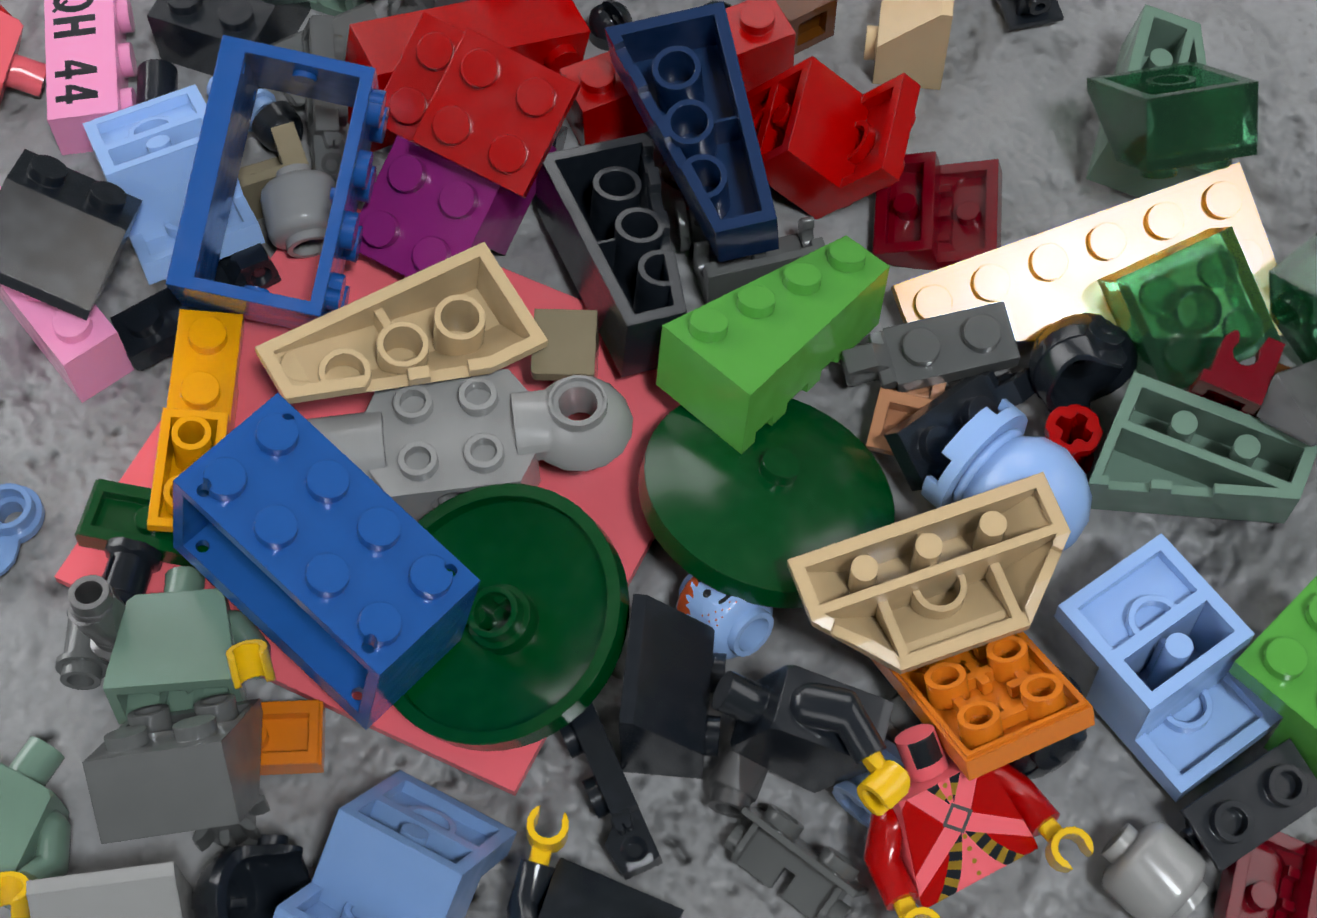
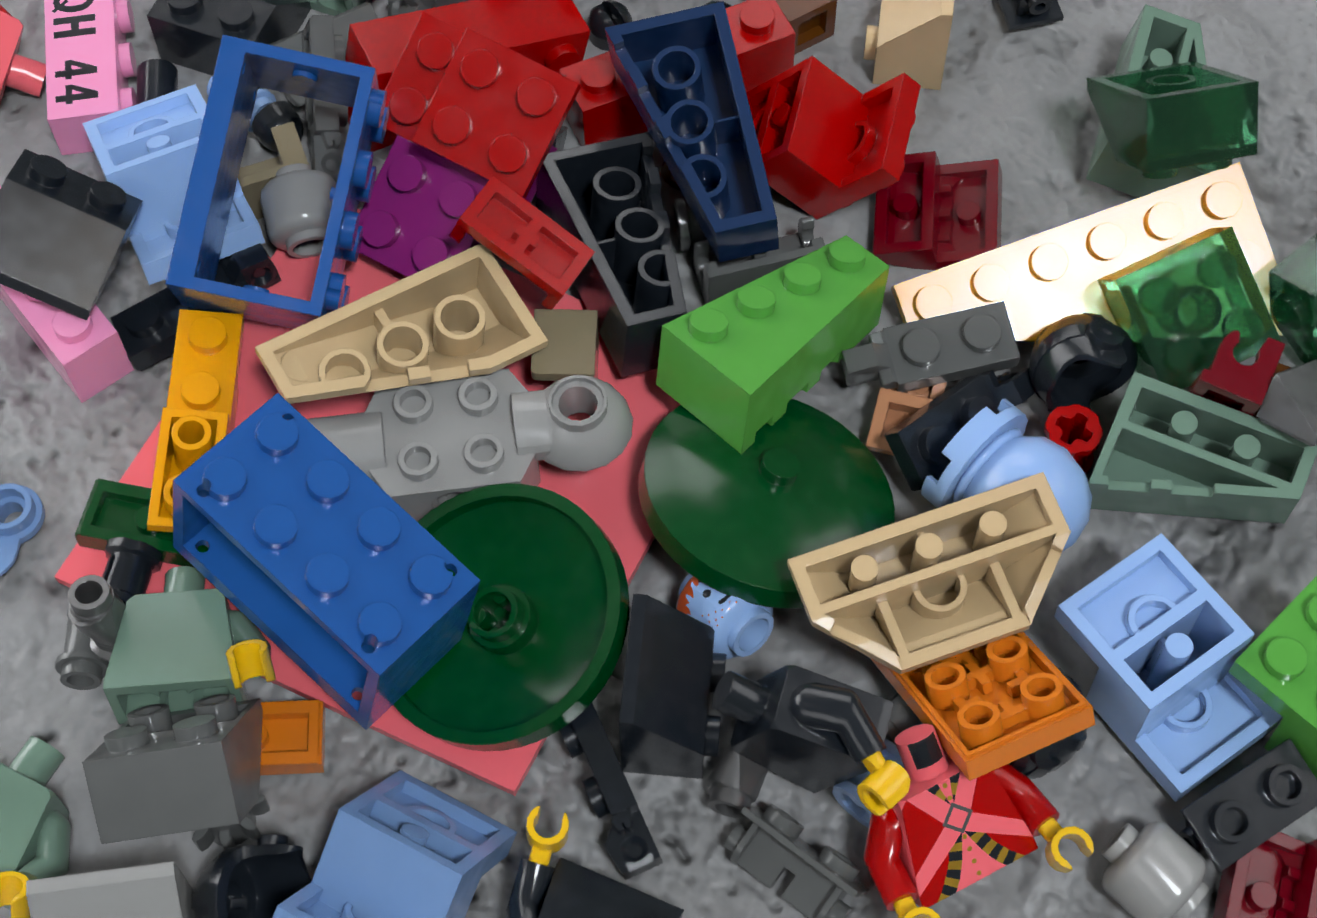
none -> red hinge [449,175,595,310]

